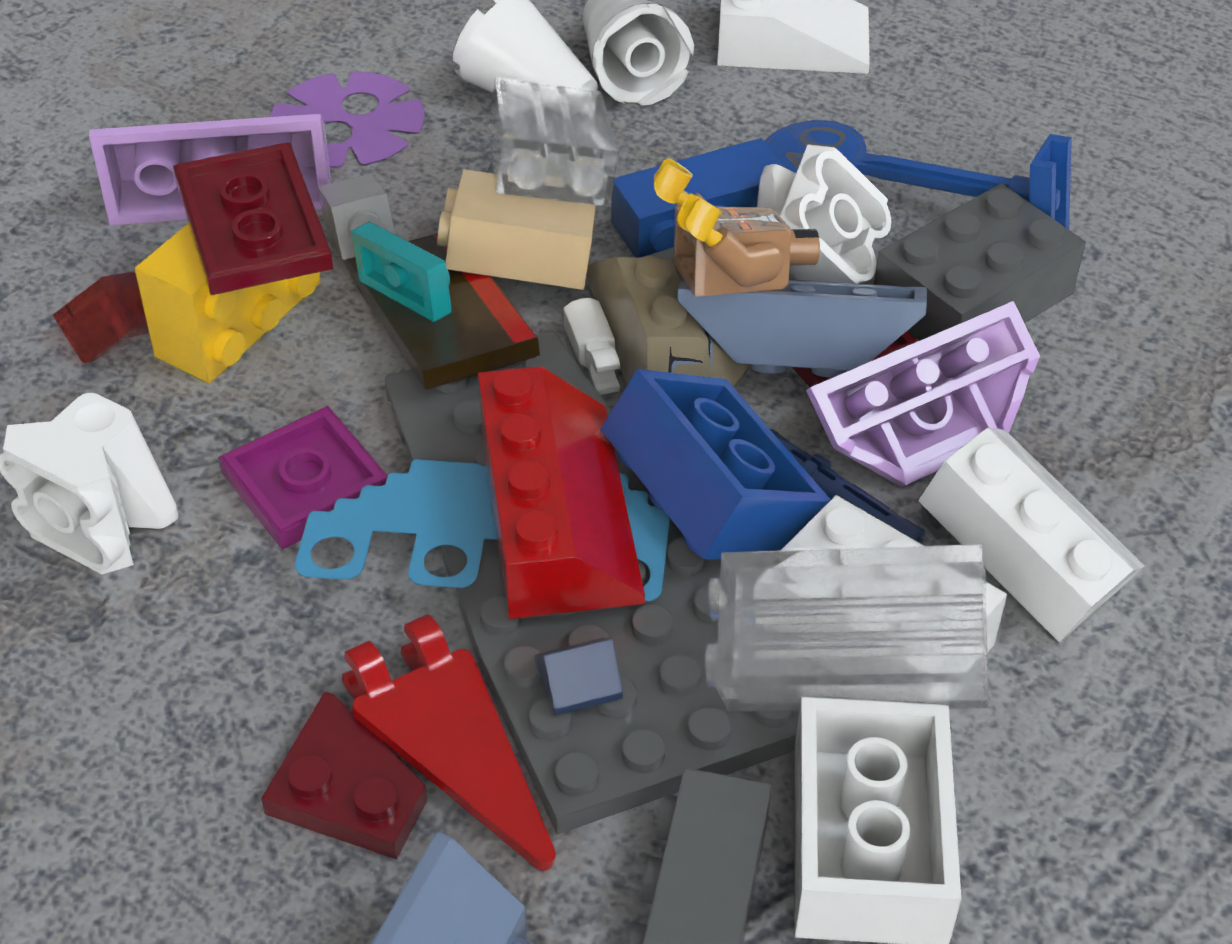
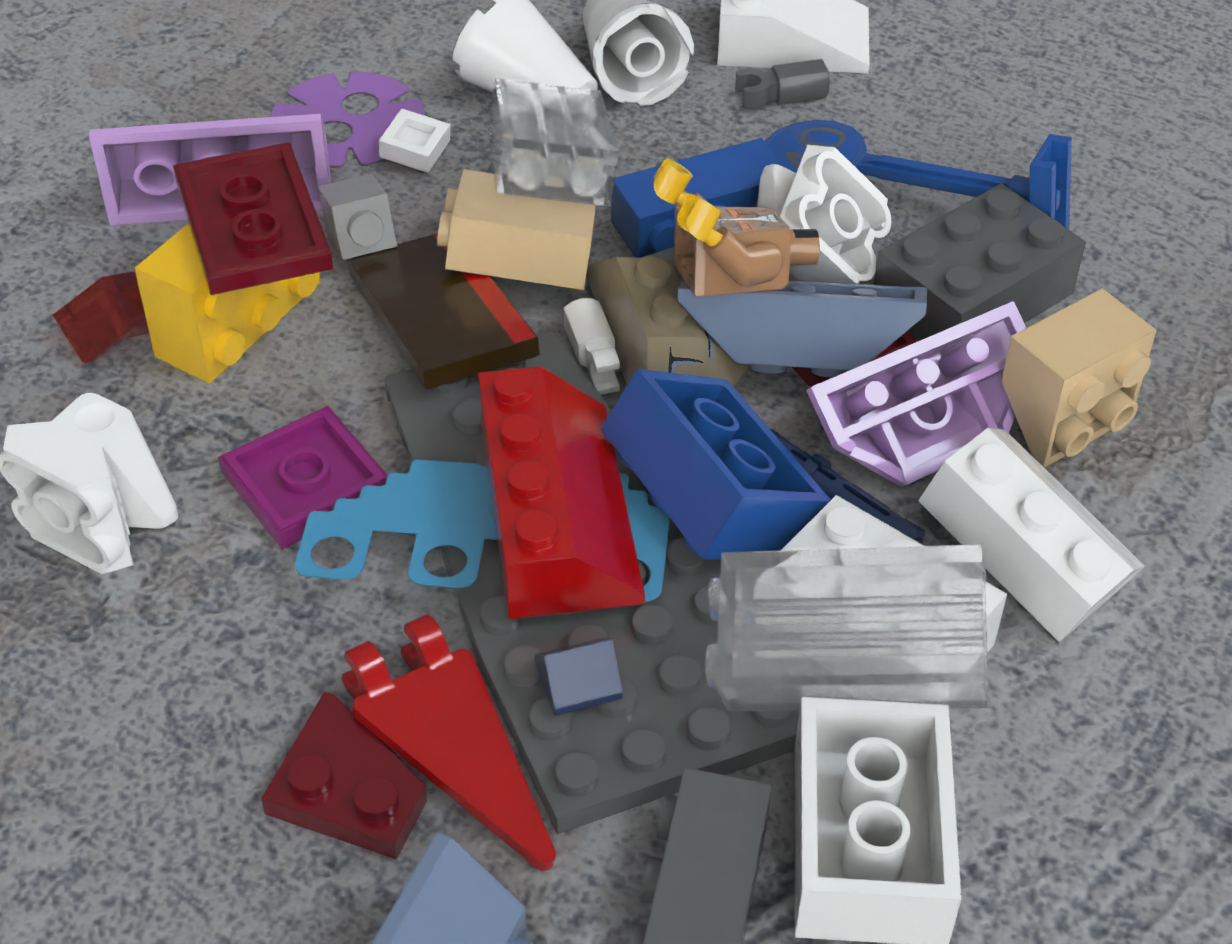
teal plate [351,221,452,322] -> none
none -> white plate [379,109,450,173]
none -> dark grey bar [735,59,830,109]
none -> tan slope [1001,288,1157,468]

